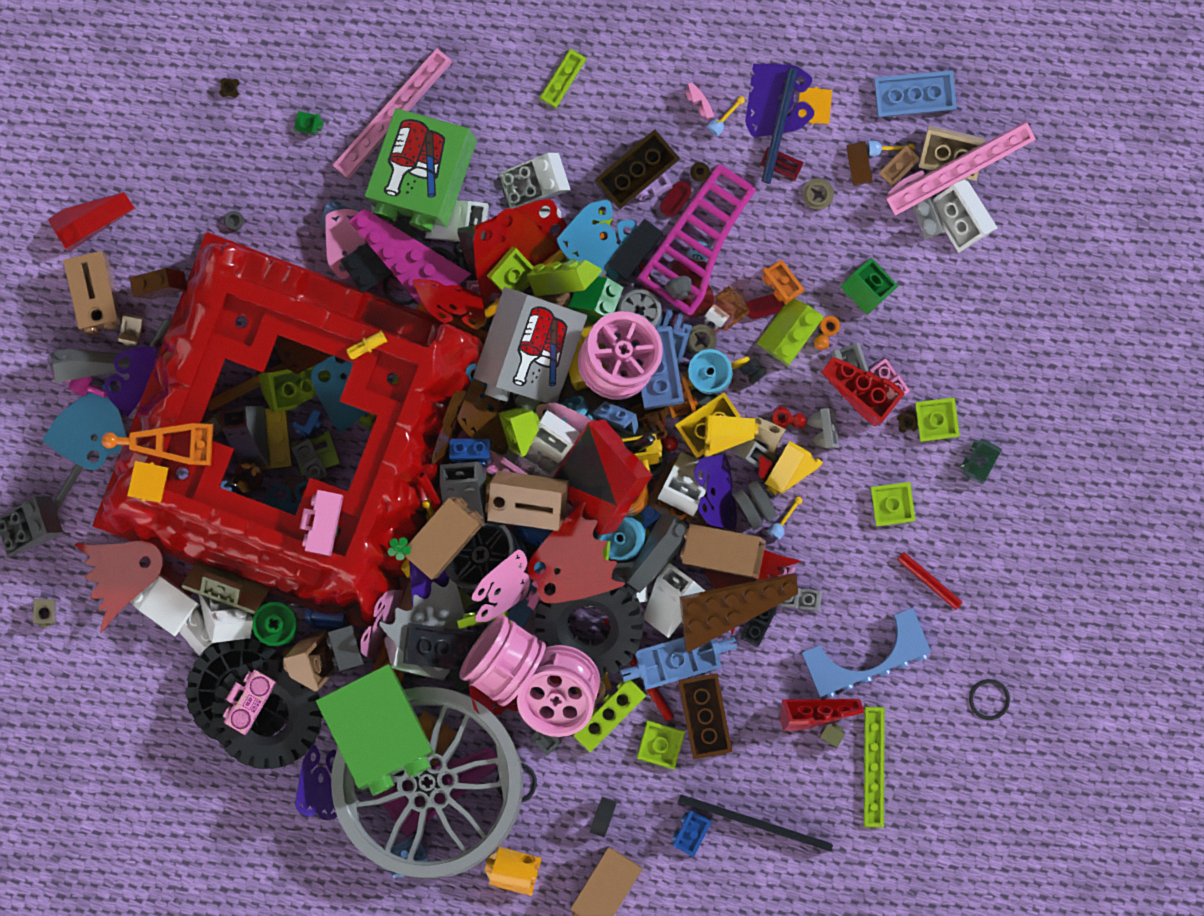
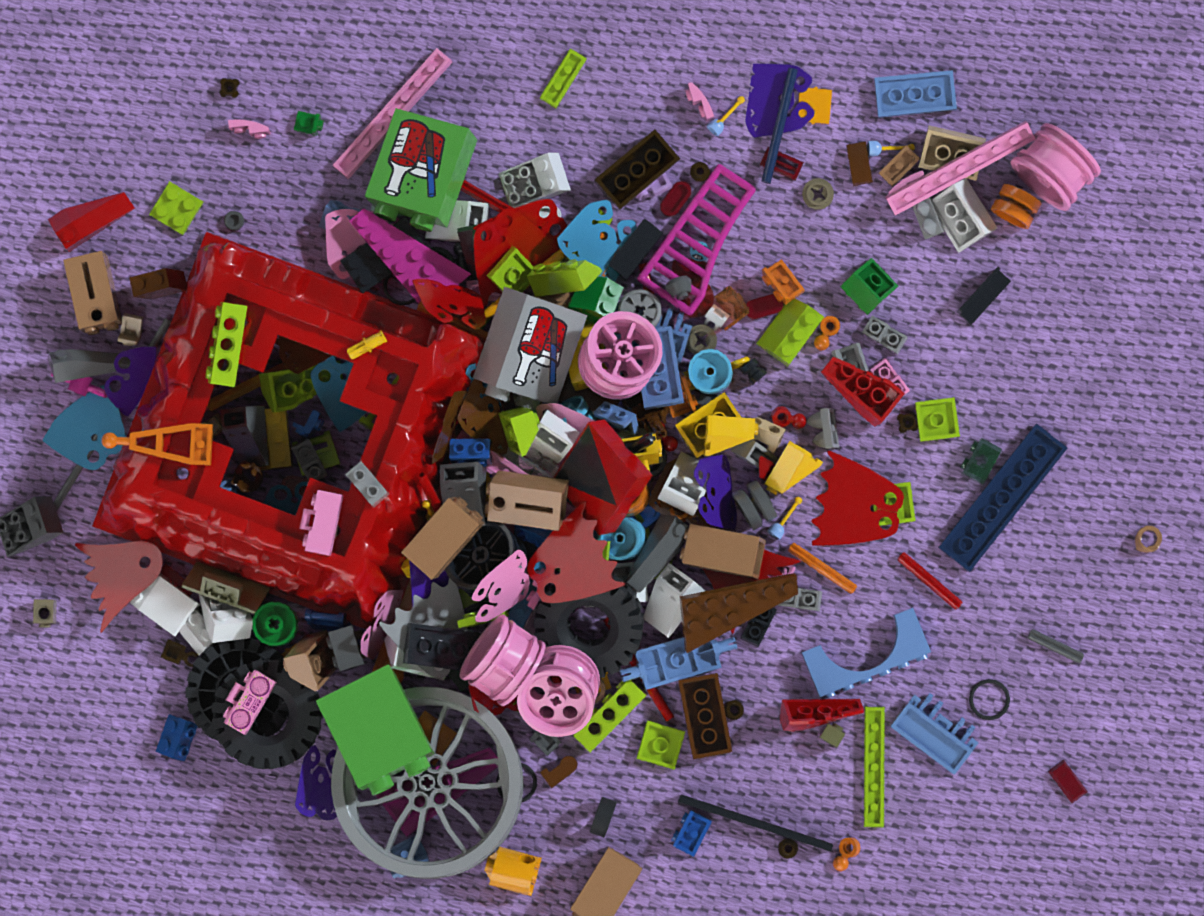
light orange piece [127,461,169,503] -> none
green plant [388,537,411,560] -> none
none -> lime plate [149,181,204,235]
none -> blue bracket [155,714,197,761]
none -> dark brown plate [160,639,199,667]
none -> lime brick [205,302,247,387]
none -> bright pink slope [228,119,271,139]
none -> light grey brick [345,461,389,507]
none -> red axle [460,180,513,213]
none -> reddish brown leg [540,756,578,788]
none -> dark brown plate [724,700,744,720]
none -> dark brown plate [778,839,798,859]
none -> orange axle [788,543,857,594]
none -> red piece [811,451,904,546]
none -> orange plate [833,837,860,871]
none -> light grey slope [862,316,908,355]
none -> medium blue hinge [890,693,979,775]
none -> dark blue plate [938,423,1068,572]
none -> black panel [957,266,1011,325]
none -> orange wheel [990,184,1042,229]
none -> bright pink wheel [1011,123,1101,211]
none -> dark grey axle [1028,629,1084,663]
none -> dark red tile [1048,760,1088,803]
none -> medium nougat piece [1135,526,1162,553]

